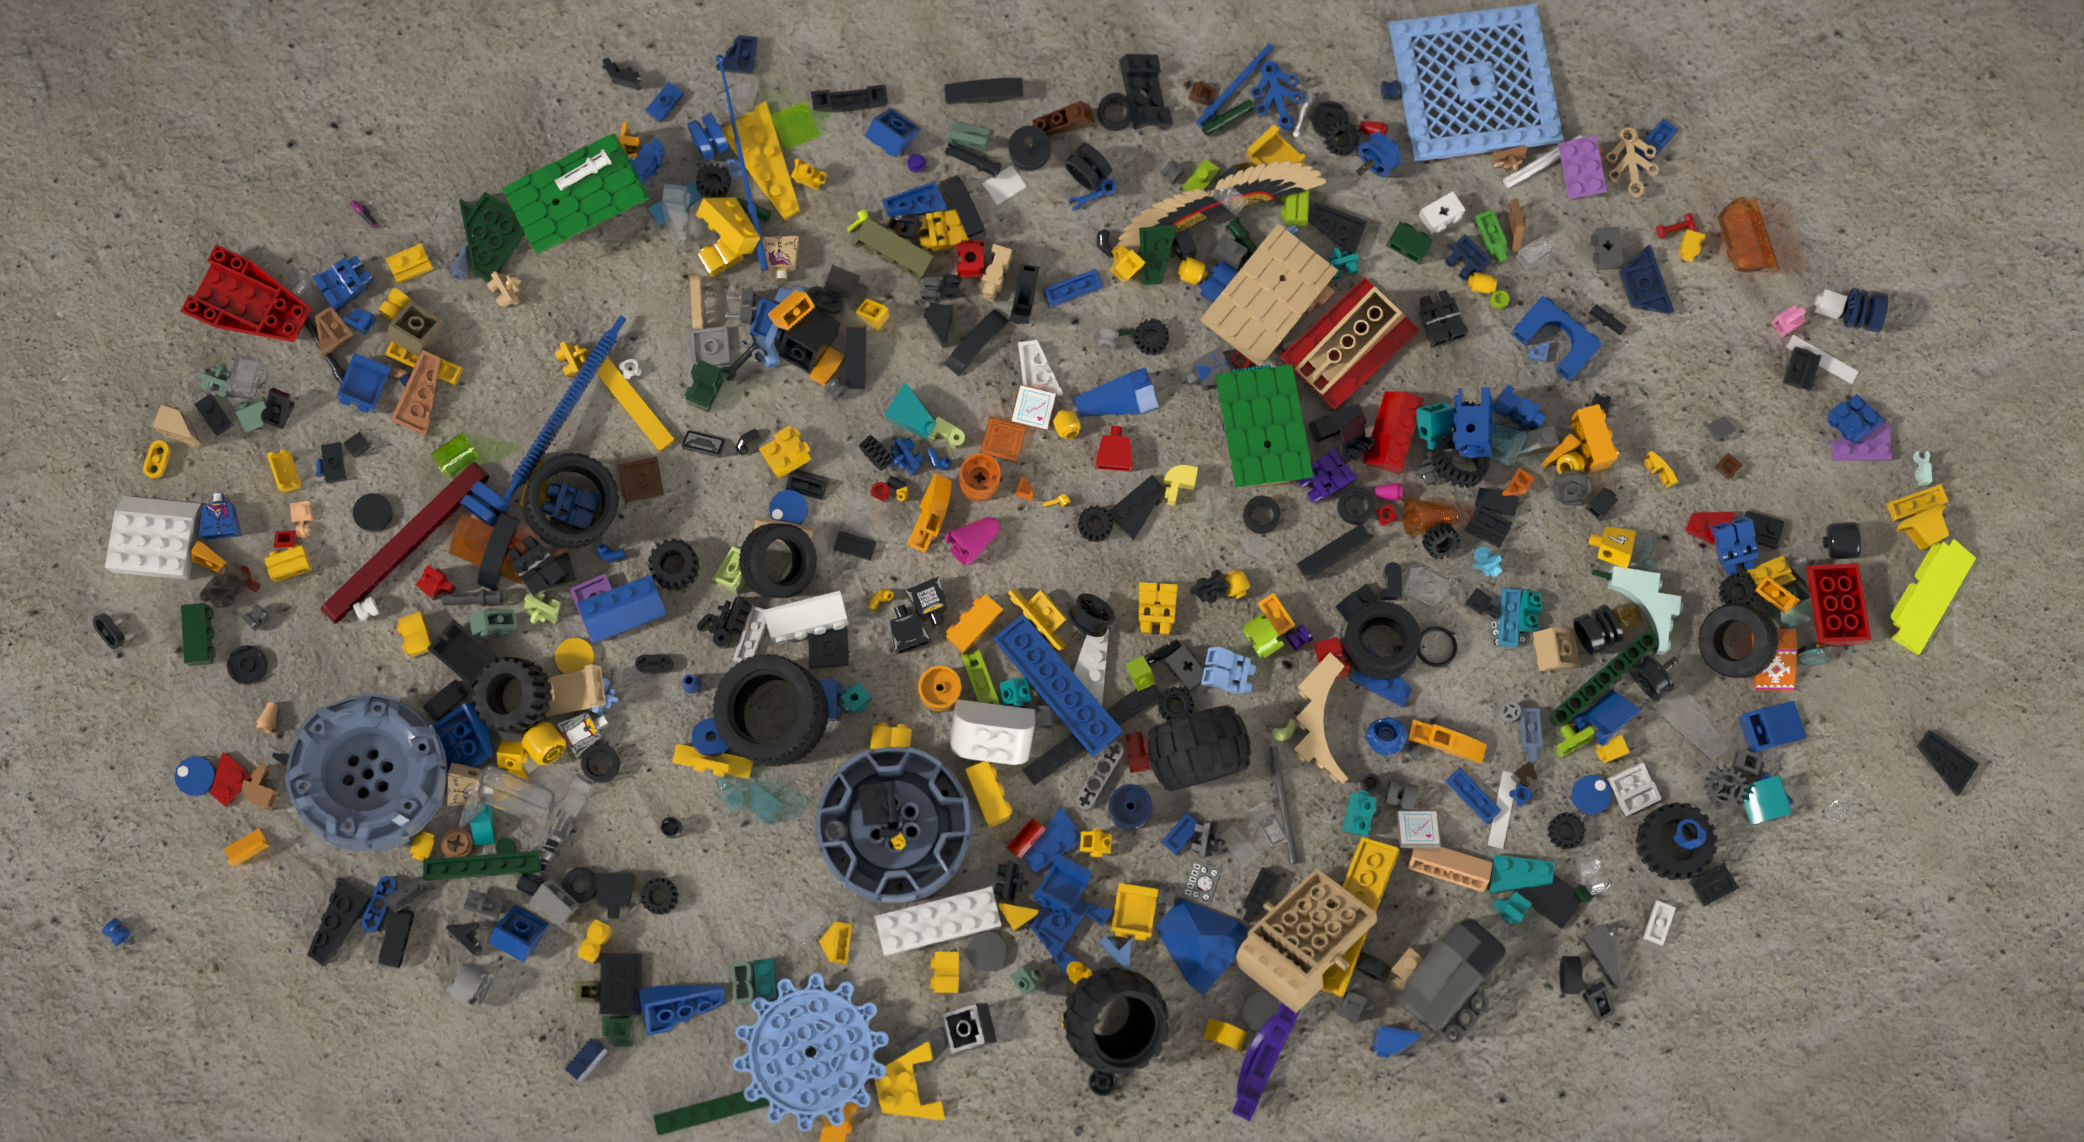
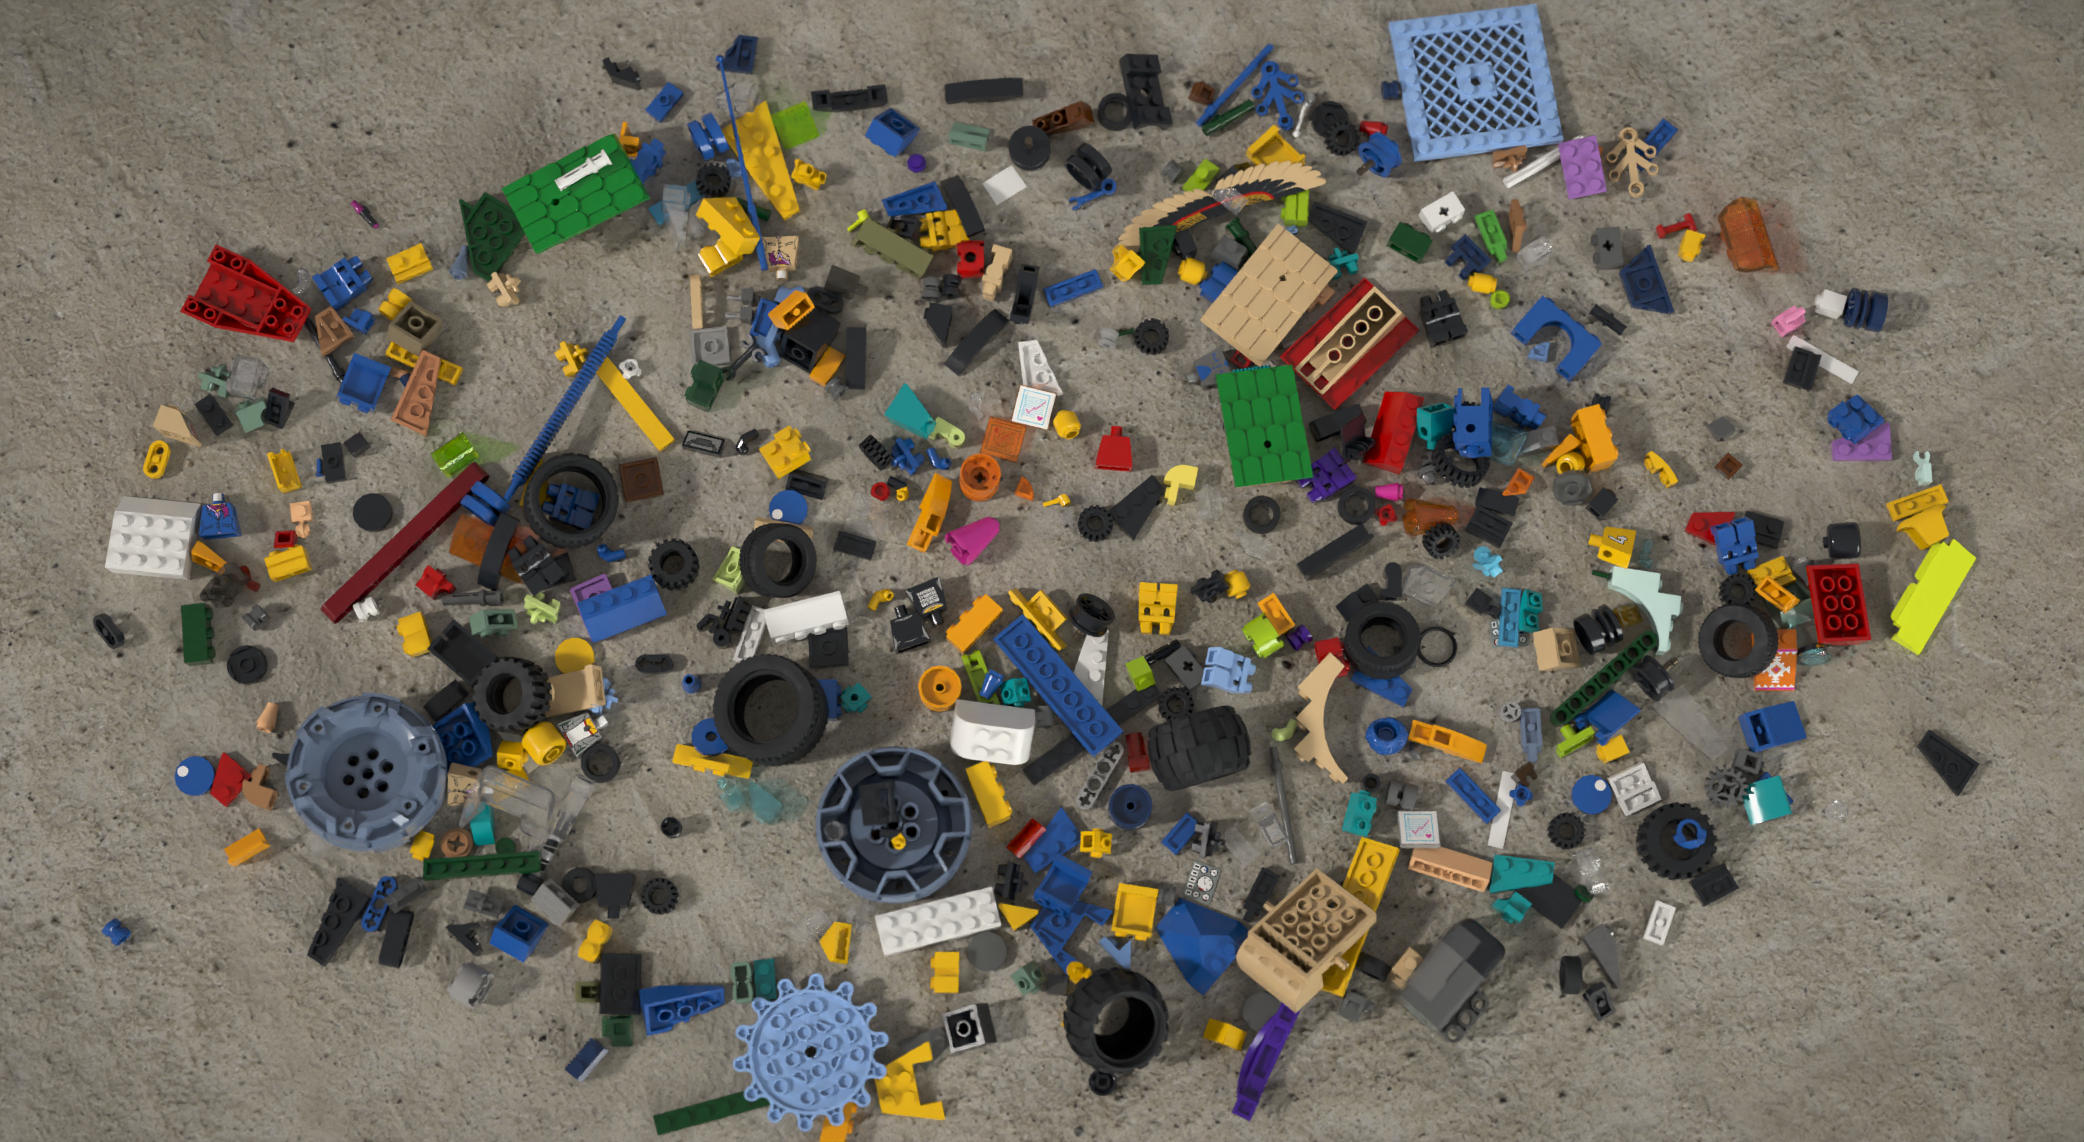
yellow slope [855,298,890,331] -> none
yellow brick [870,722,912,751] -> none
black pin [945,143,1002,179] -> none
blue wedge [1073,367,1158,416] -> none
black arm [1097,229,1113,258] -> none
blue slope [1372,1026,1421,1058] -> none
none -> blue cone [980,669,1004,700]

